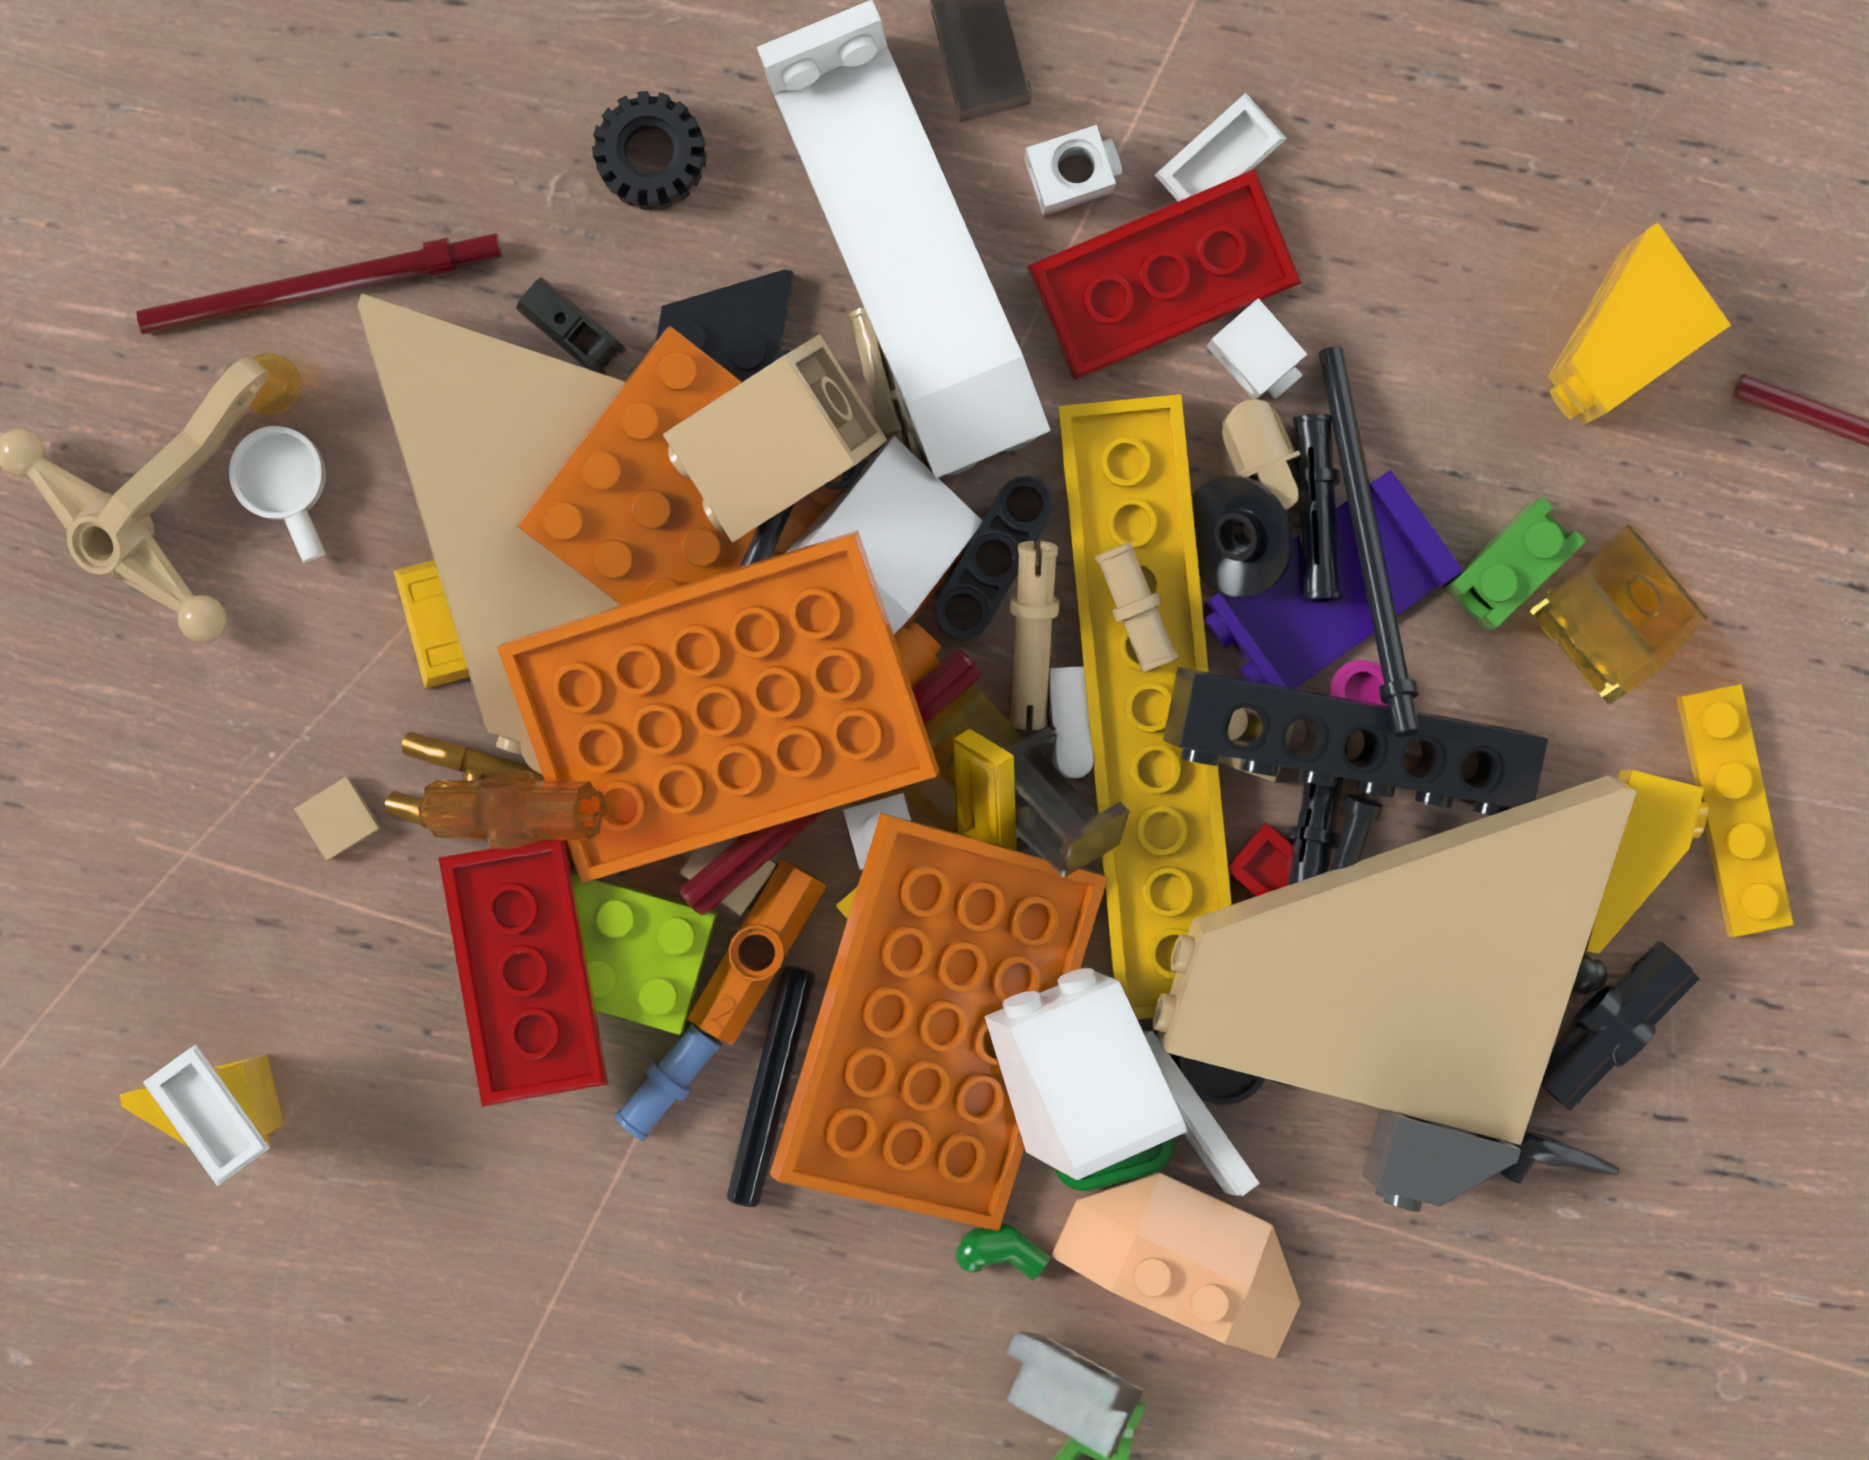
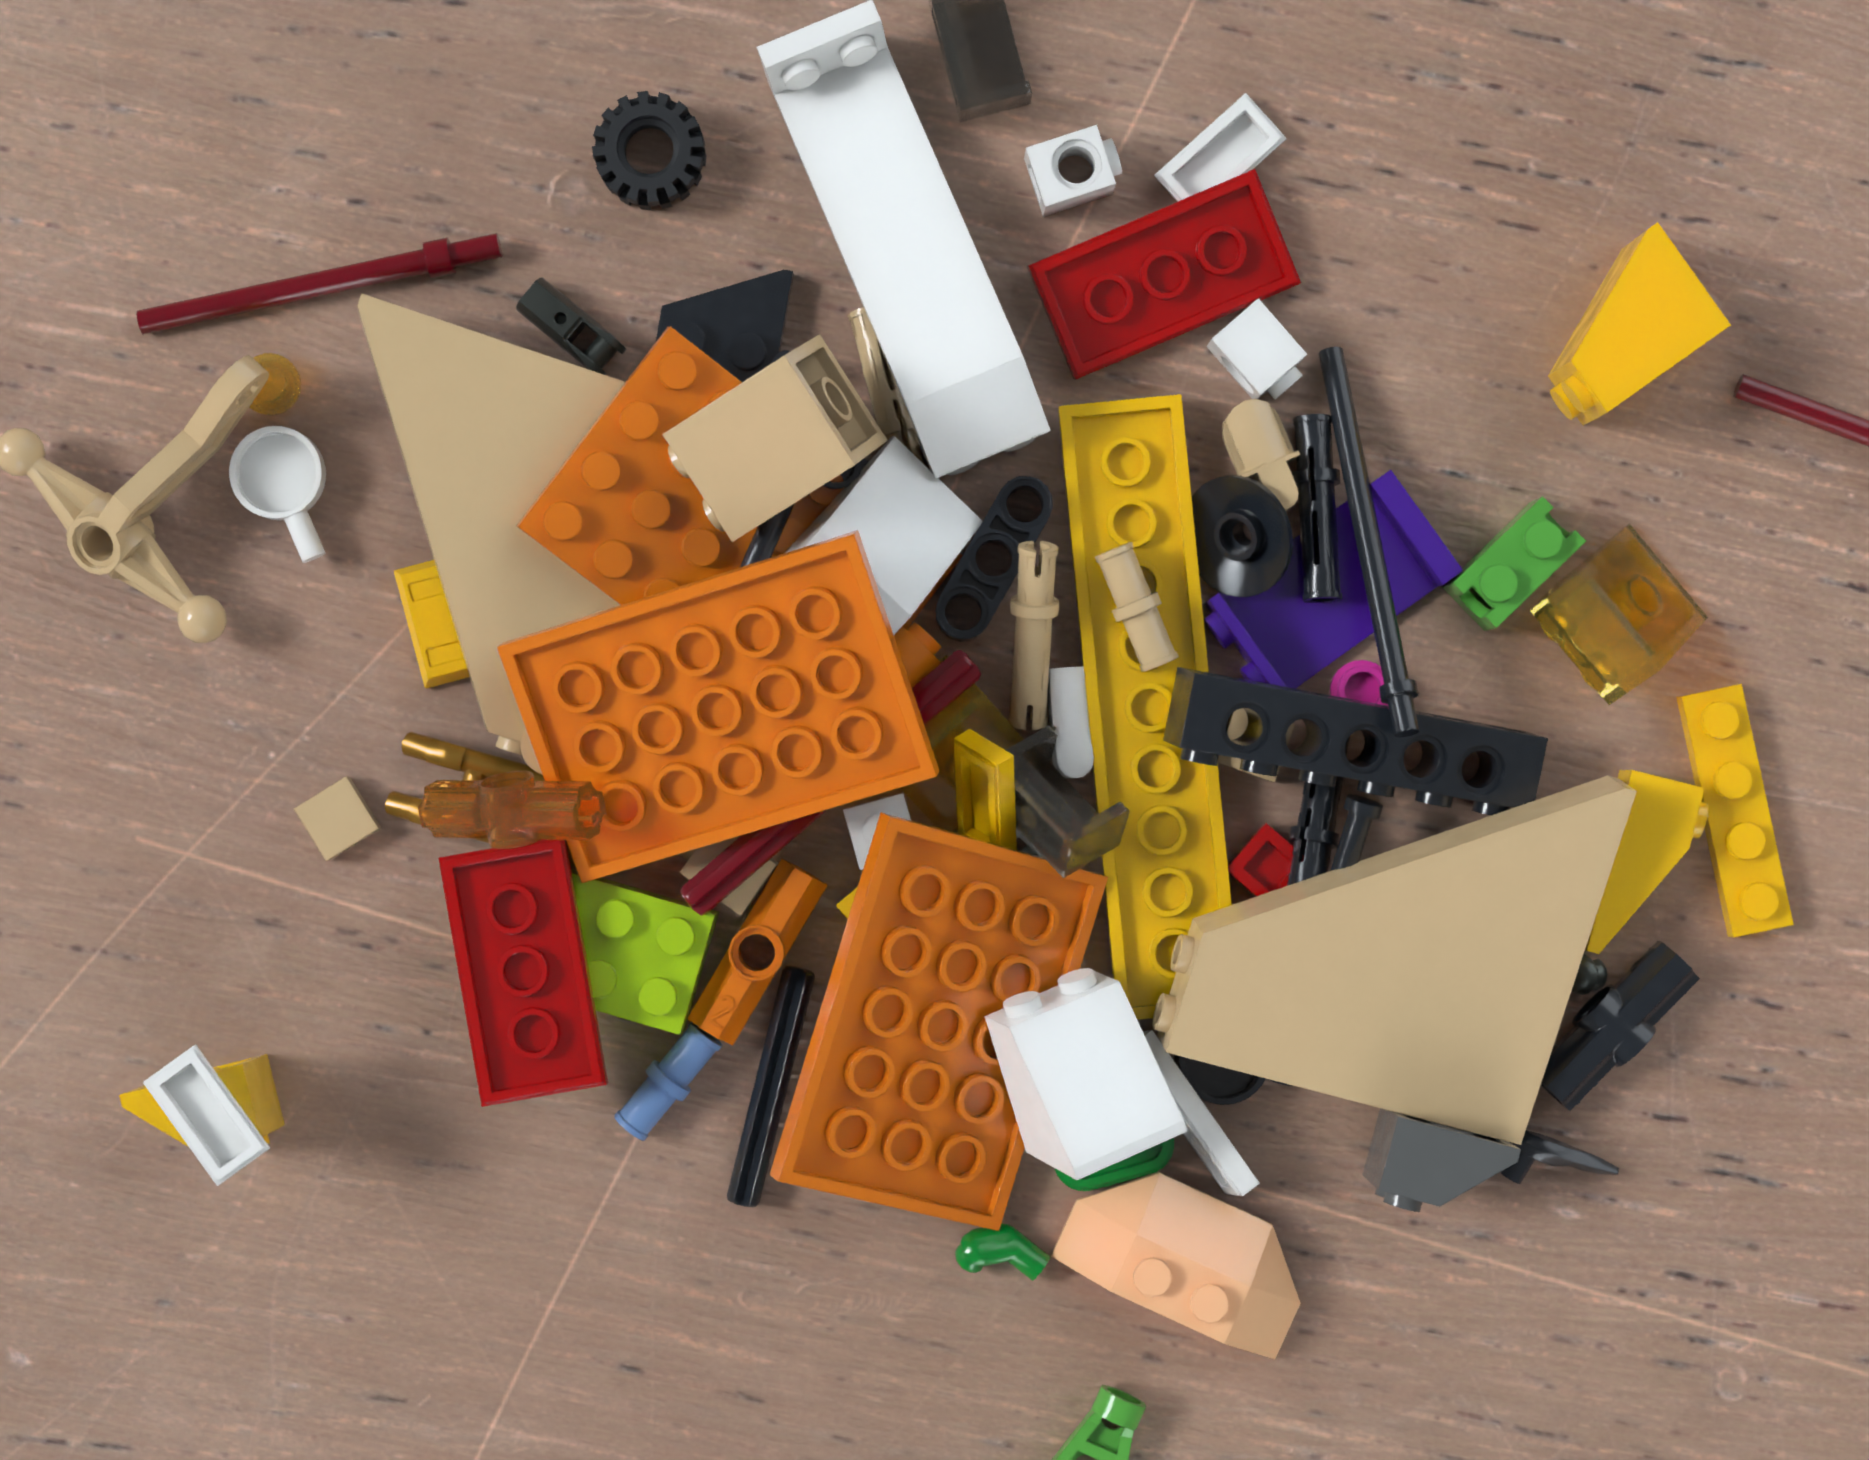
clear smoke panel [1006,1331,1143,1458] -> none

